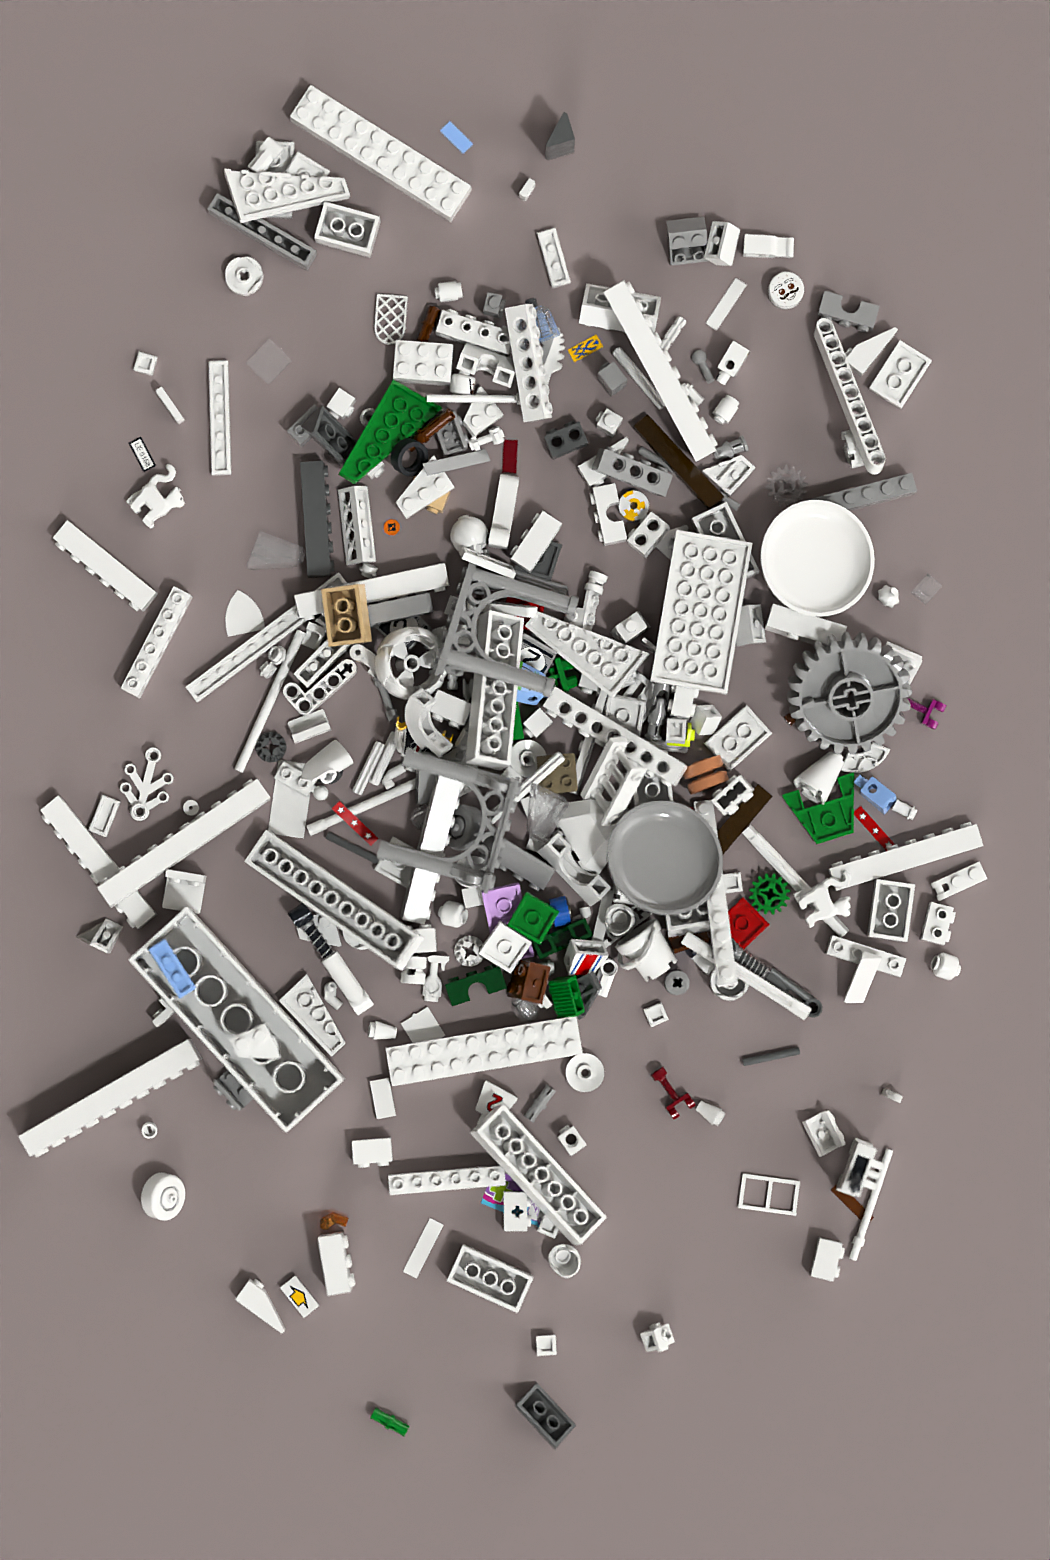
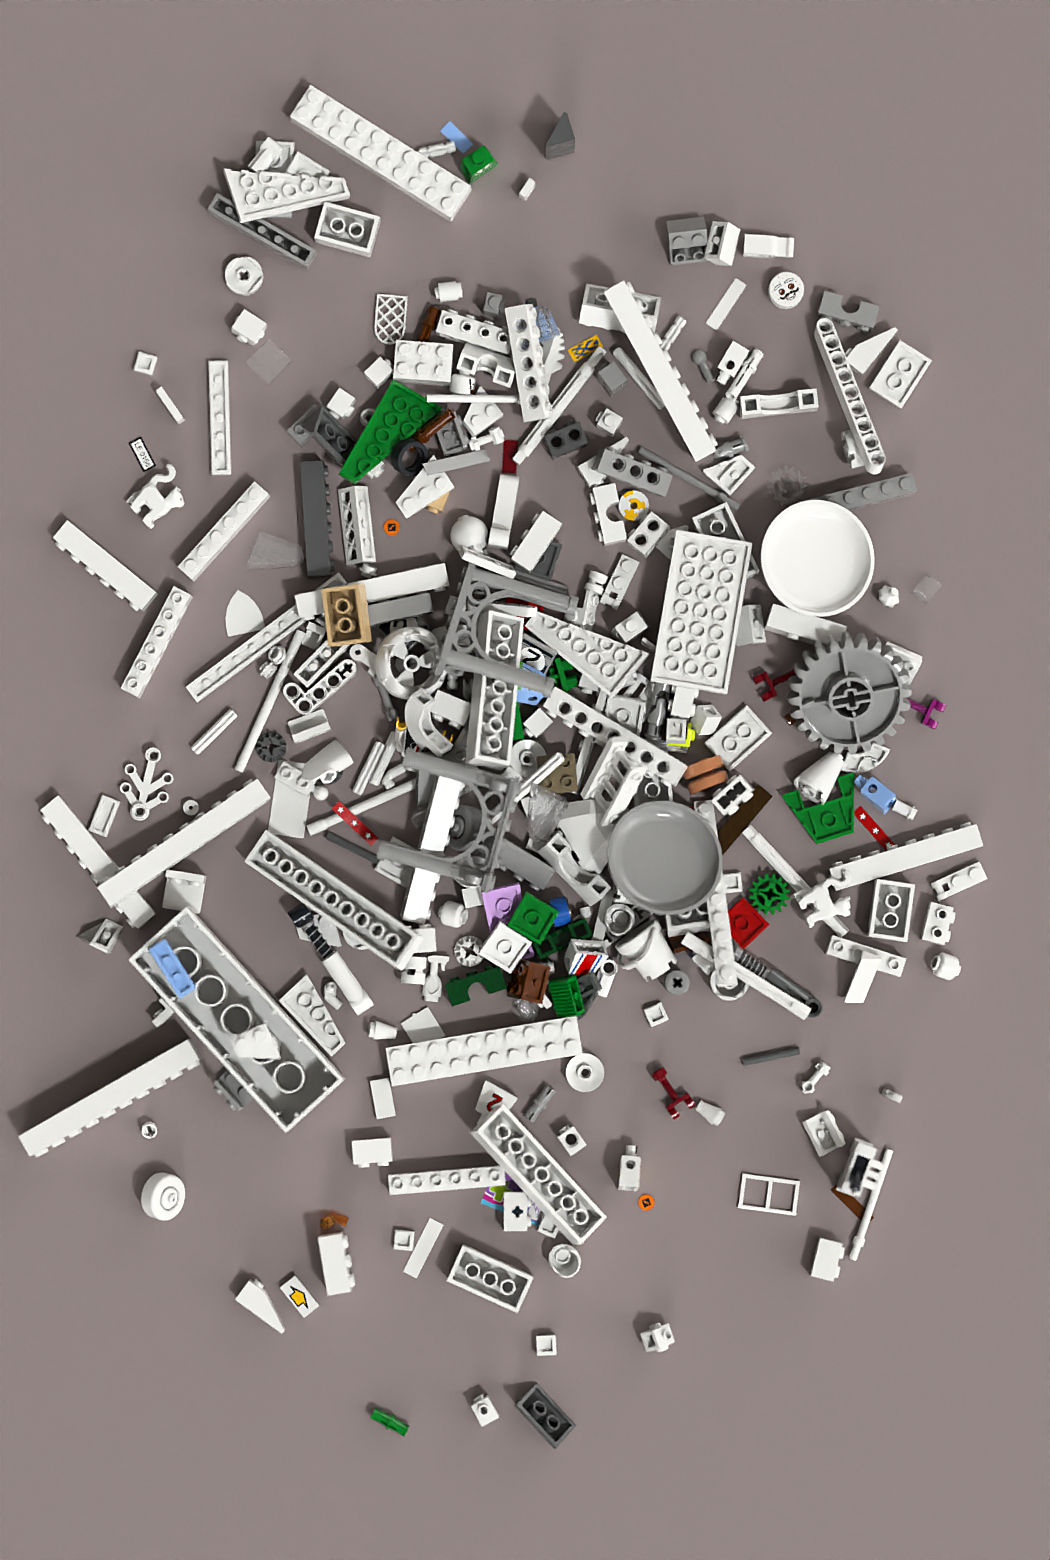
white tile [537,228,571,288] -> none
dark brown tile [633,414,724,510] -> none
white pin [686,384,705,407] -> none
none -> white brick [178,481,270,582]
none -> white axle [191,709,237,754]
none -> white head [232,309,267,346]
none -> white brick [364,357,394,389]
none -> white tile [393,1229,415,1251]
none -> white axle [418,141,456,158]
none -> green torso [458,145,499,184]
none -> white brick [471,1394,499,1427]
none -> white piece [512,346,606,465]
none -> white plate [600,554,640,610]
none -> white torso [618,1145,641,1191]
none -> orange sticker [638,1194,655,1211]
none -> white pin [726,349,764,400]
none -> white arch [739,388,819,419]
none -> dark red bar [753,662,800,702]
none -> white bar [801,1061,830,1094]

